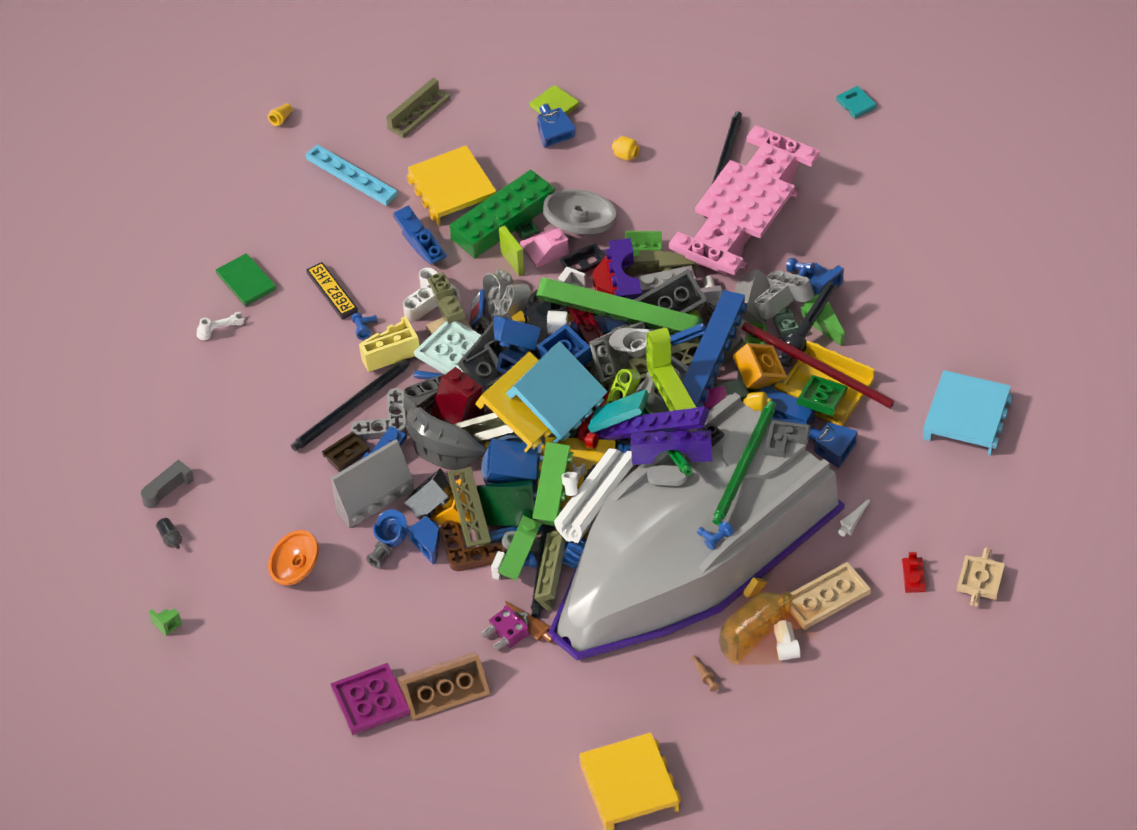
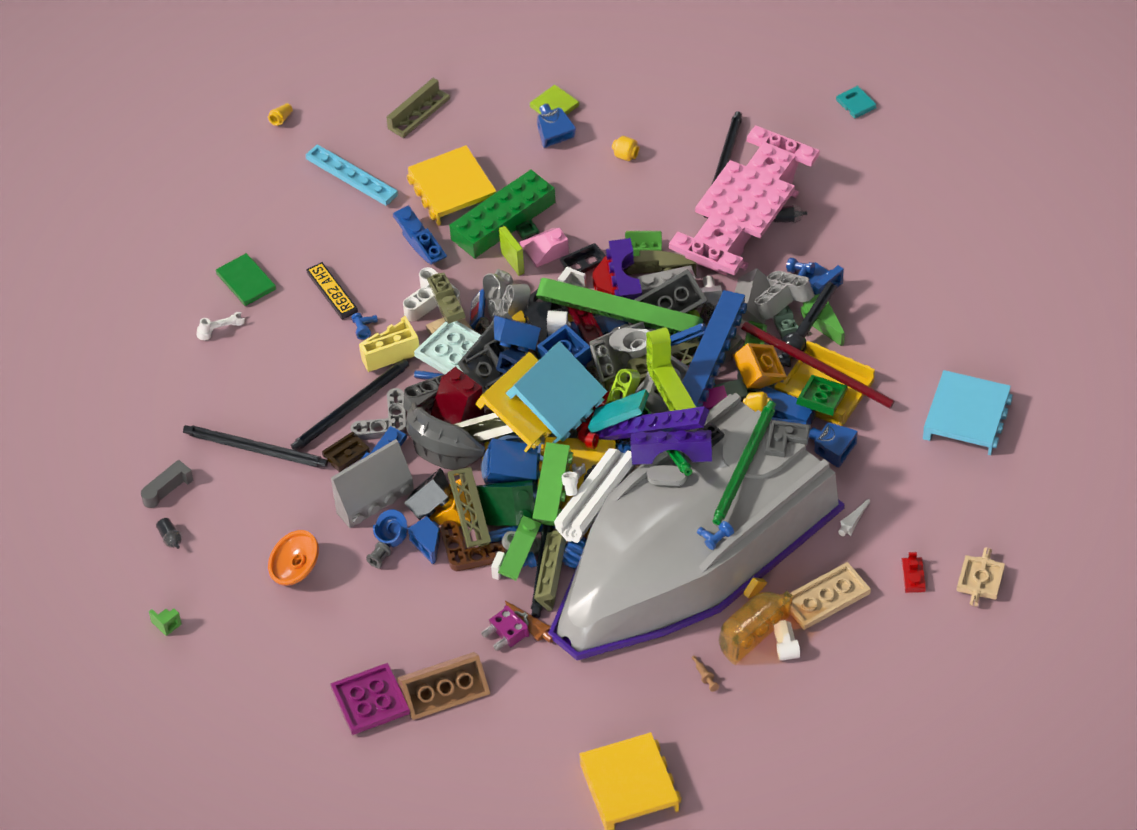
light grey dish [543,189,616,234] -> none
none -> black piece [183,425,328,468]
none -> black piece [773,205,807,223]

